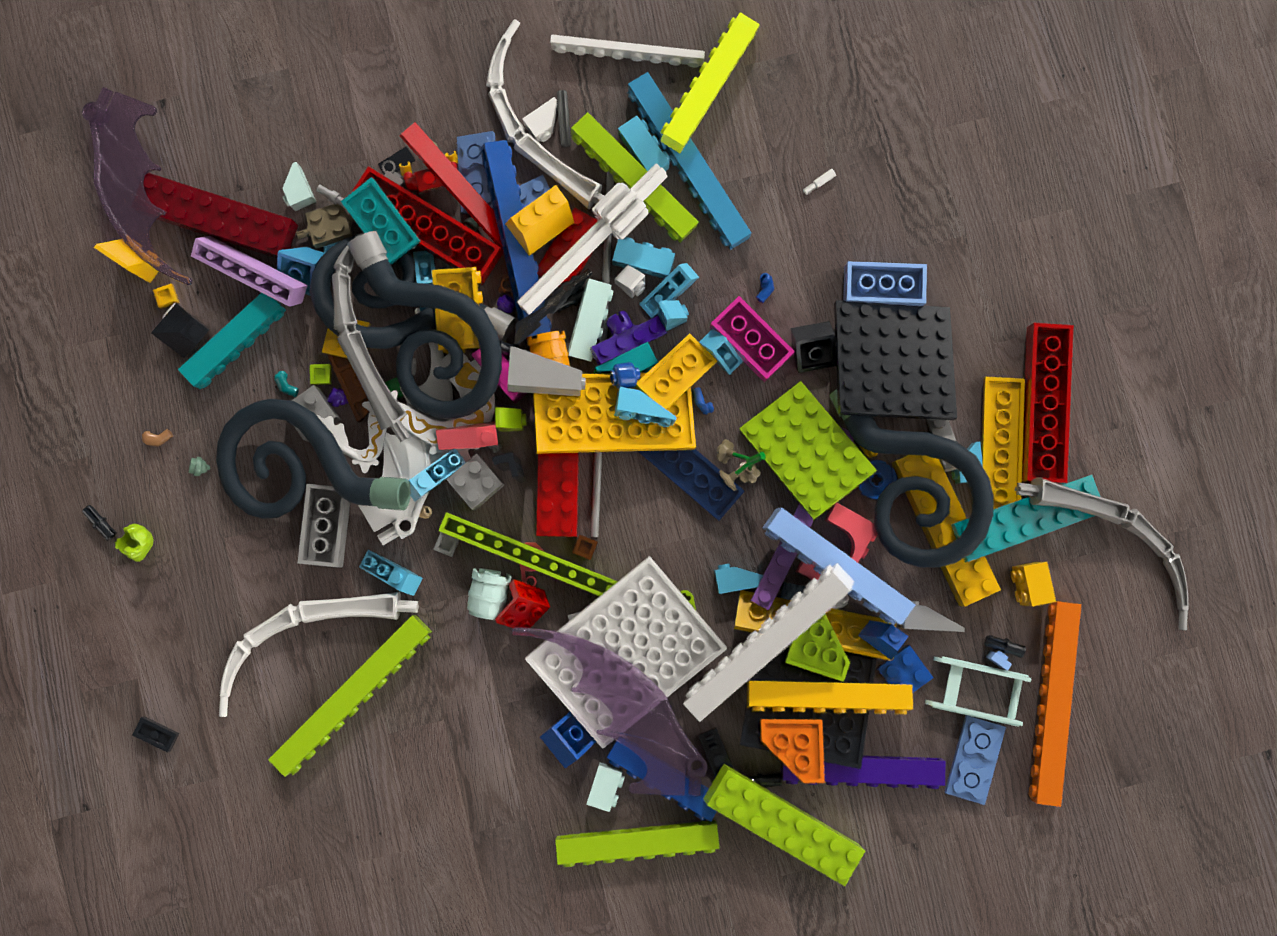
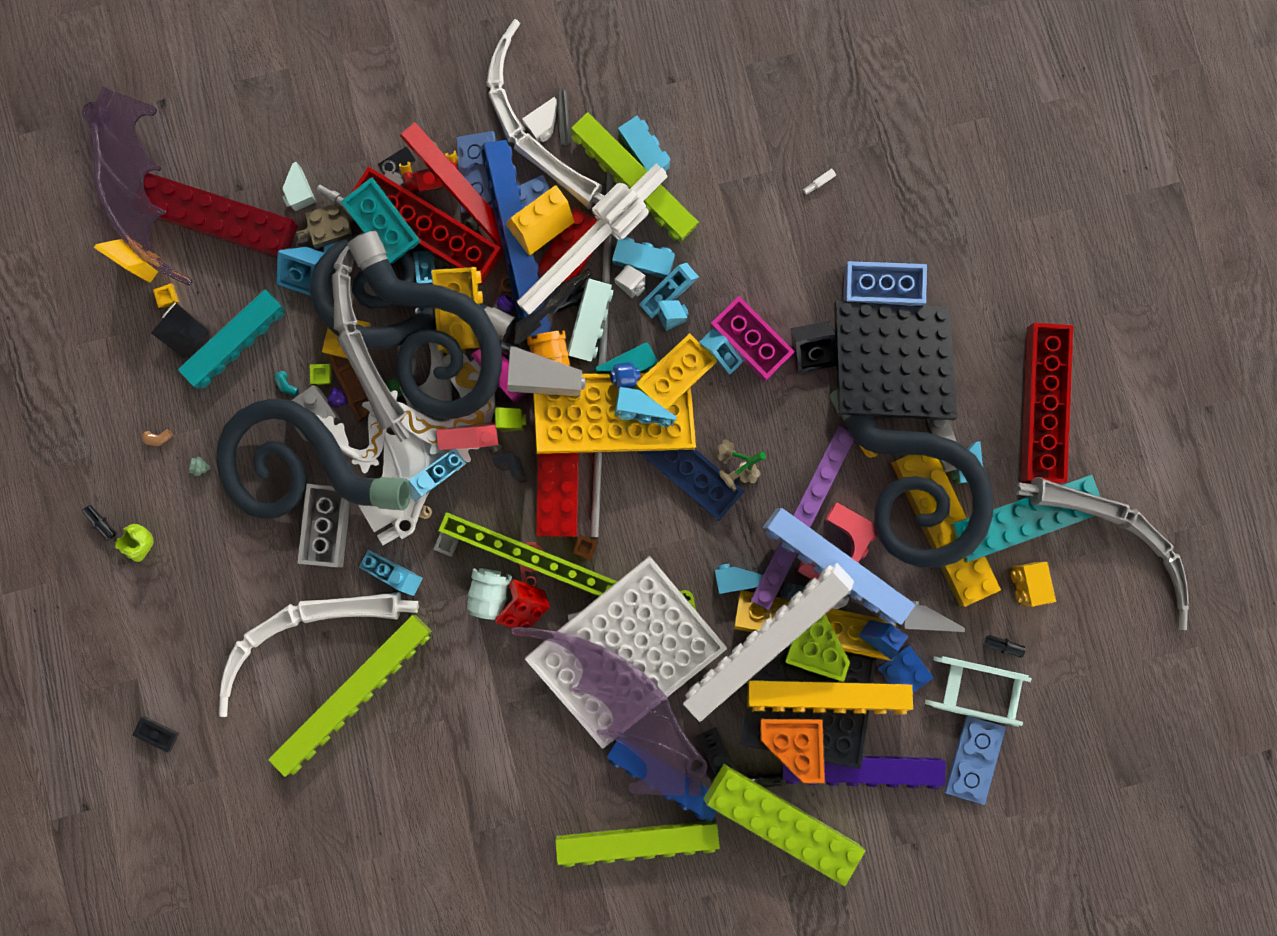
lavender brick [191,236,308,307] -> none
light grey brick [446,454,505,510] -> none
blue slope [540,711,596,768] -> none
white plate [551,35,705,68] -> none
light aqua brick [586,762,625,812] -> none
dark purple plate [590,311,667,365] -> none
dark azure brick [627,72,751,250] -> none
neon yellow brick [660,12,760,153] -> none
blue arm [692,387,714,415] -> none
lime plate [739,381,877,520] -> none
blue arm [756,273,774,303] -> none
blue plate [858,460,897,500] -> none
yellow plate [981,377,1025,509] -> none
light blue plate [986,651,1012,671] -> none
orange brick [1029,601,1082,807] -> none

